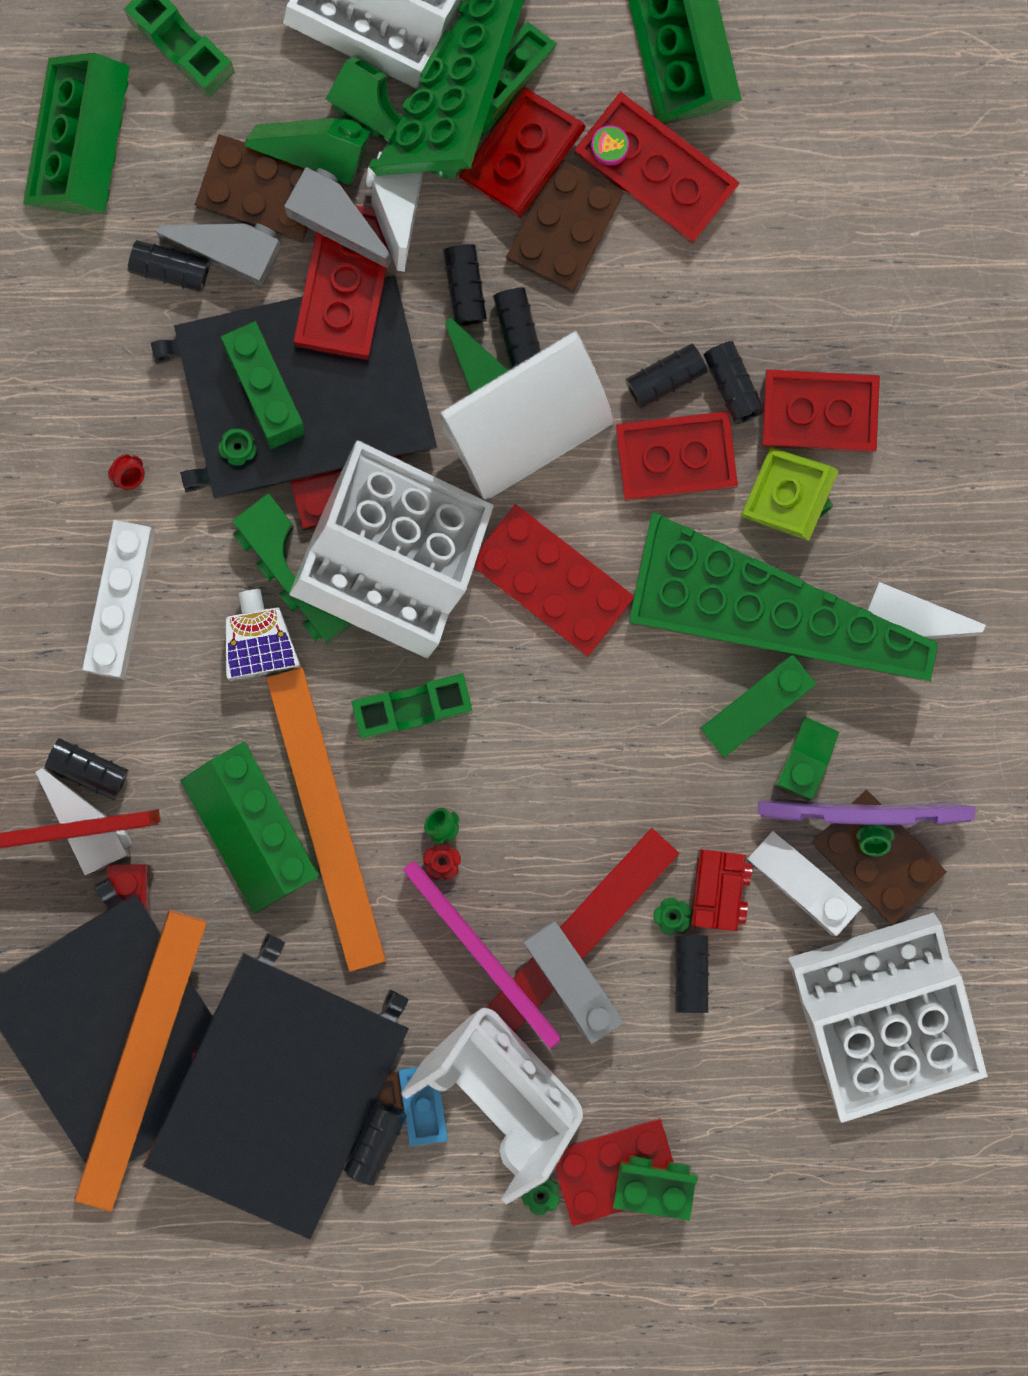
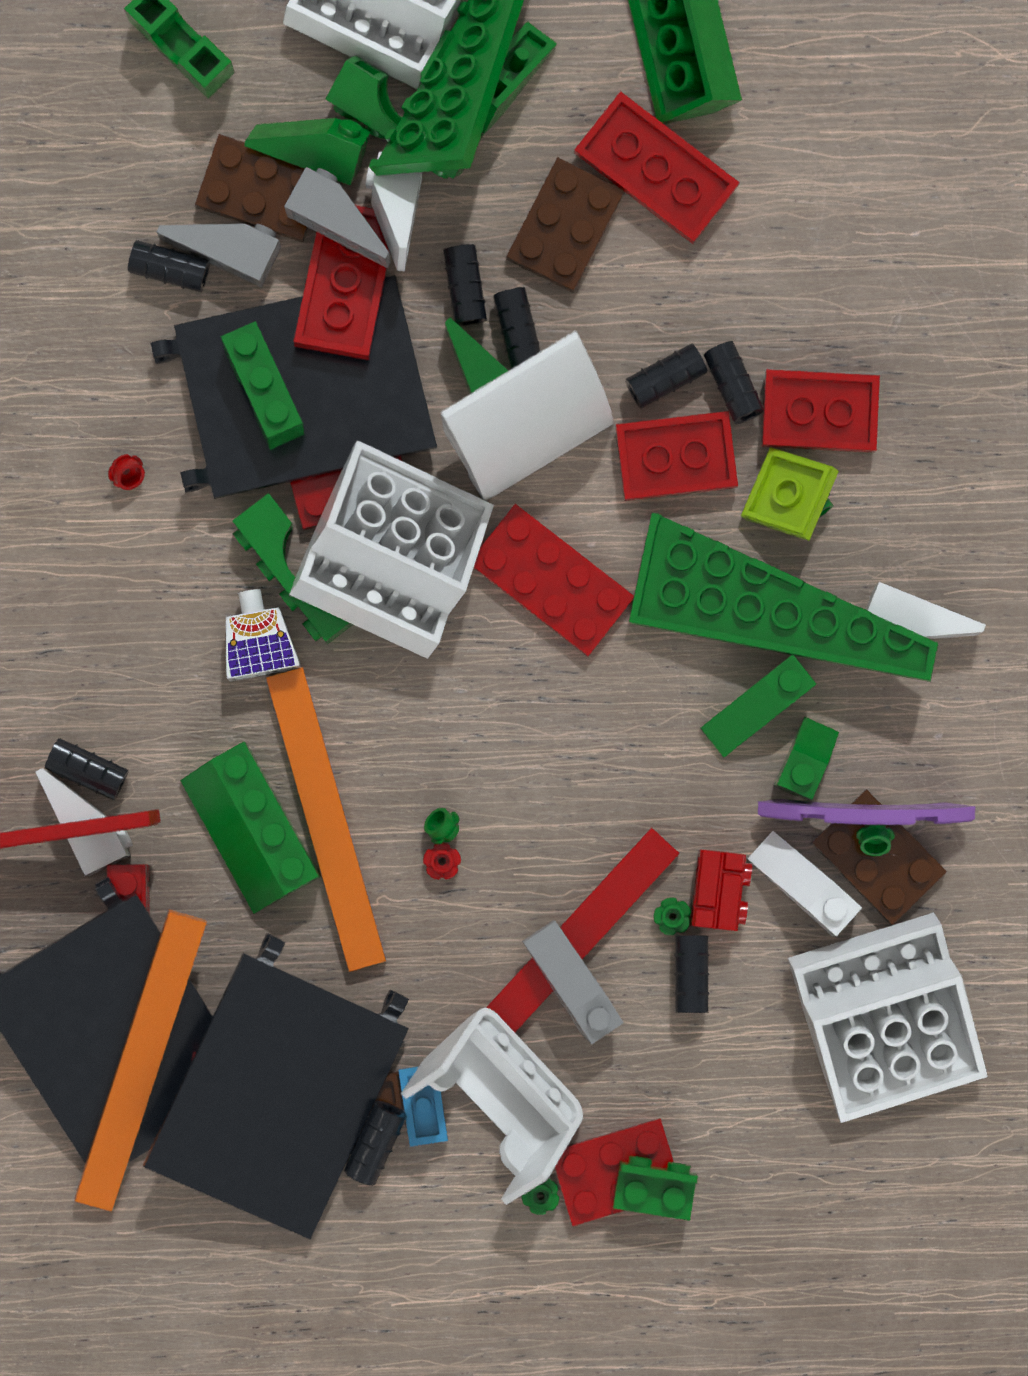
green slope [23,52,130,215] -> none
white brick [82,520,156,681] -> none
green plate [219,429,257,466] -> none
green arch [351,673,473,741] -> none
dark pink tile [402,861,562,1050] -> none
red tile [459,87,586,219] -> none
tile [591,125,629,166] -> none

